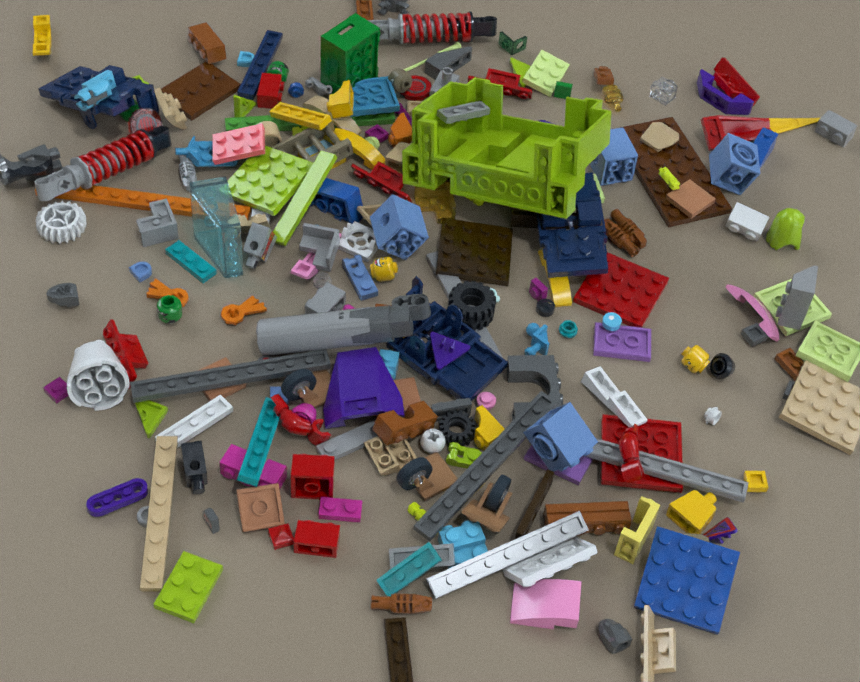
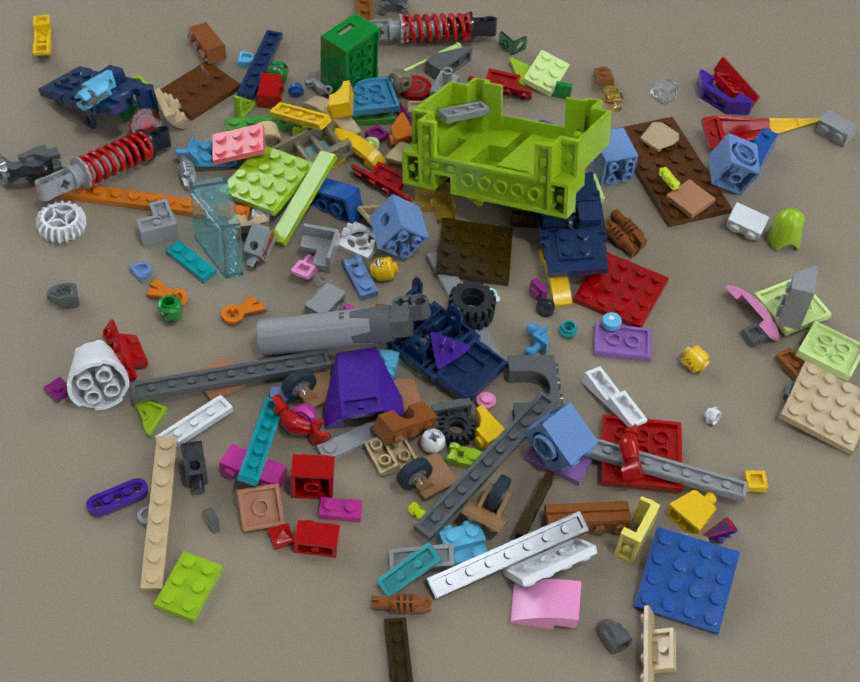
black cone [710,353,735,379] -> none

